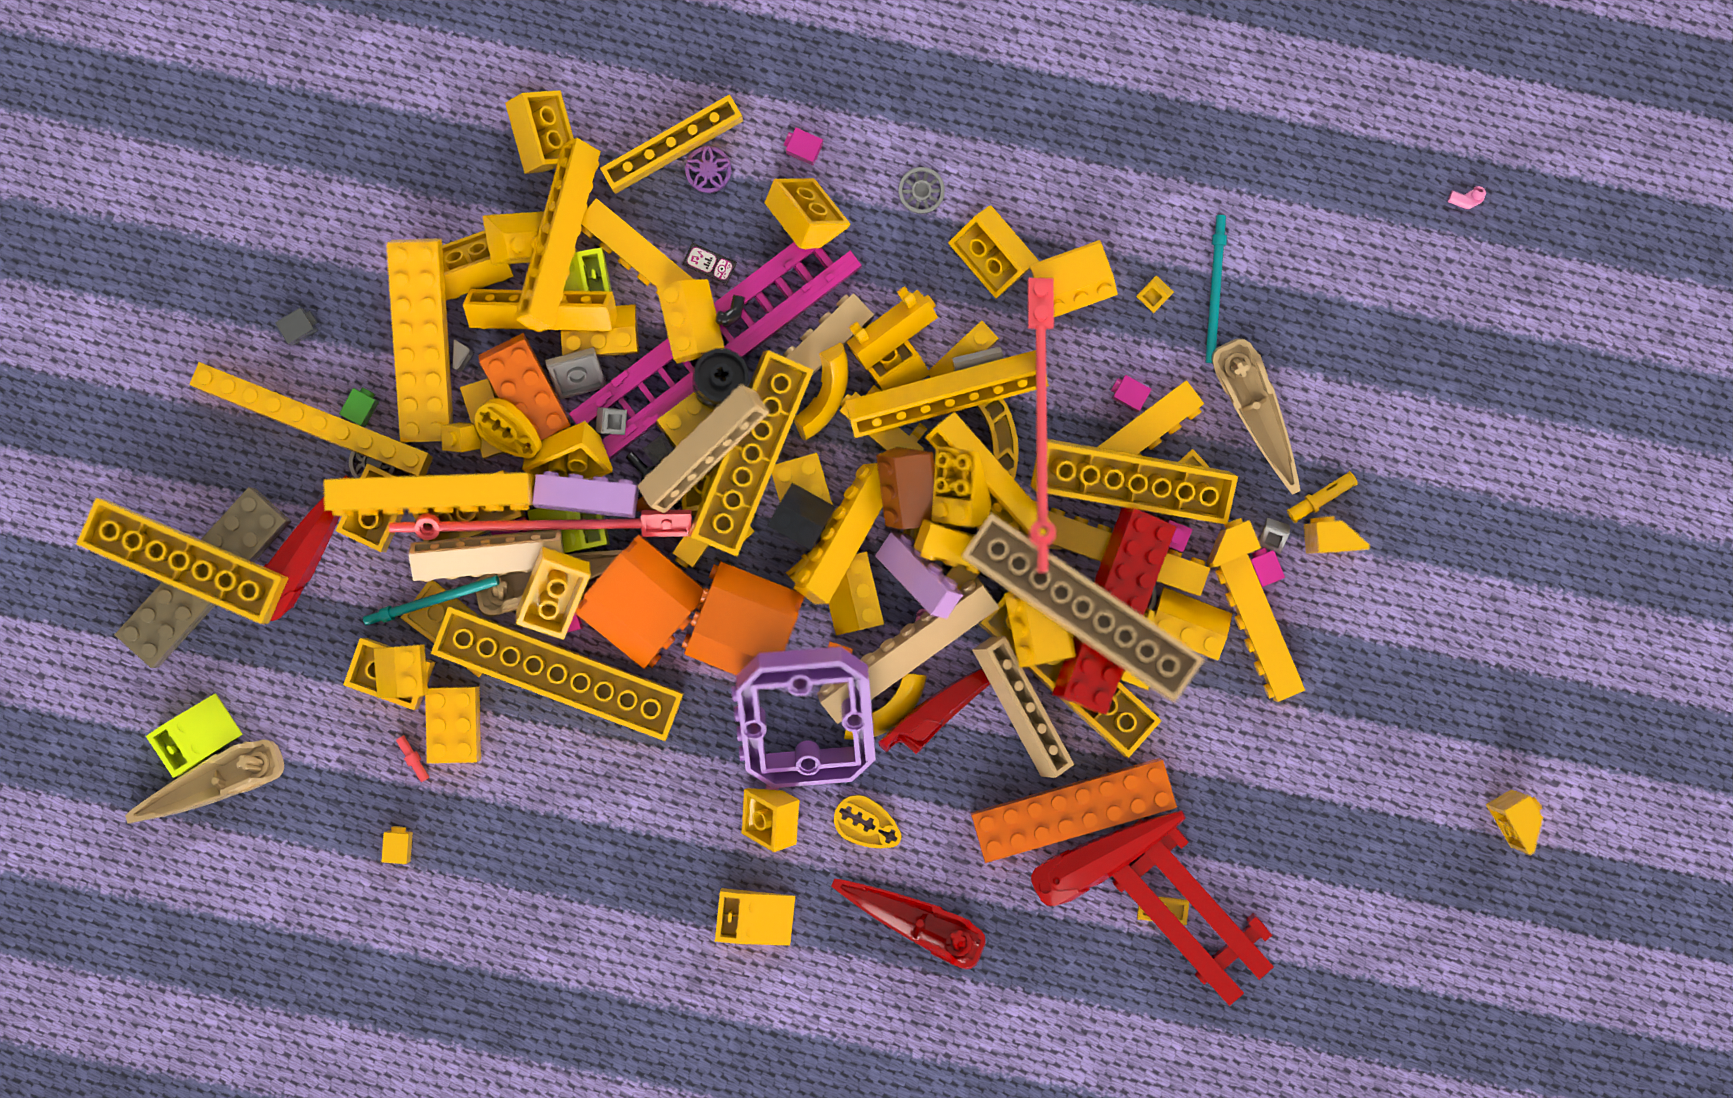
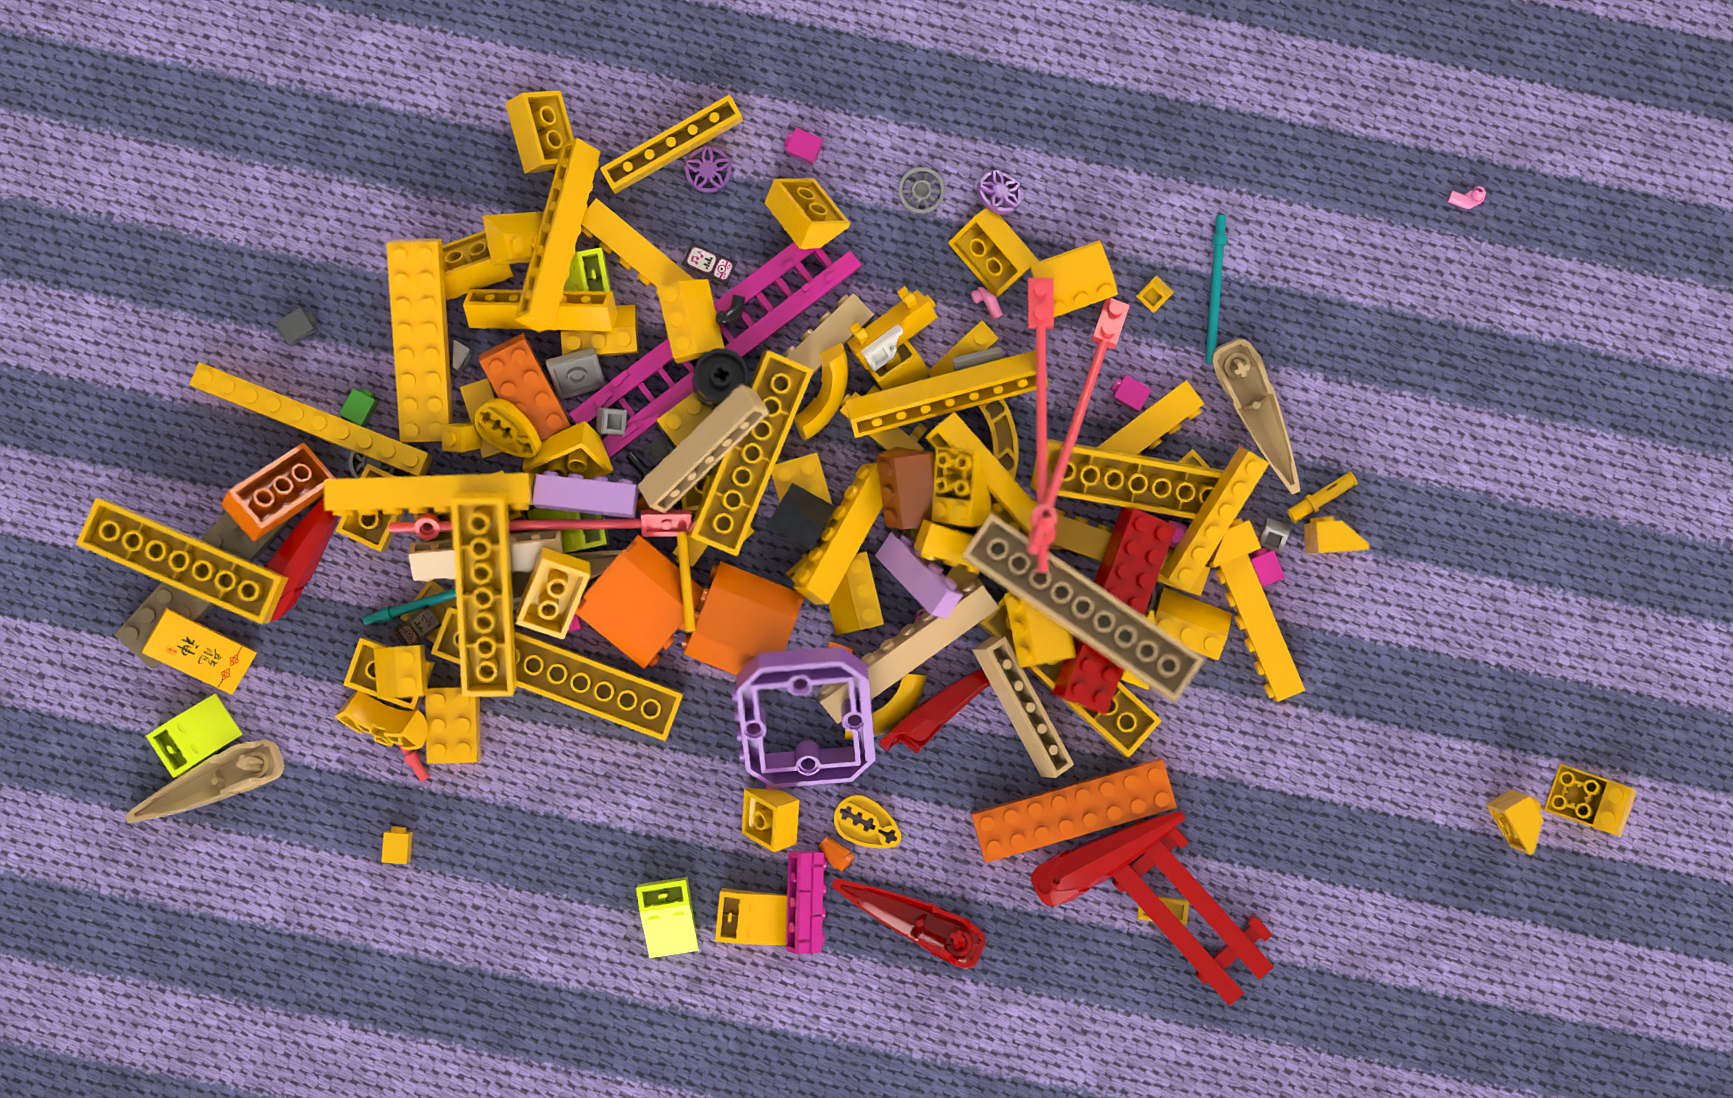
none -> yellow tile [141,607,257,695]
none -> orange brick [221,442,336,542]
none -> yellow brick [334,690,428,750]
none -> clear smoke tile [392,605,442,646]
none -> yellow brick [451,491,517,697]
none -> neon yellow slope [636,877,699,958]
none -> yellow bar [677,532,696,632]
none -> dark pink brick [786,850,827,954]
none -> orange cone [818,836,855,873]
none -> white tile [861,324,903,372]
none -> bright pink arm [971,287,1003,319]
none -> medium lavender wheel [977,170,1022,214]
none -> coral bar [1028,298,1130,554]
none -> yellow brick [1160,446,1269,592]
none -> yellow slope [1544,764,1638,837]

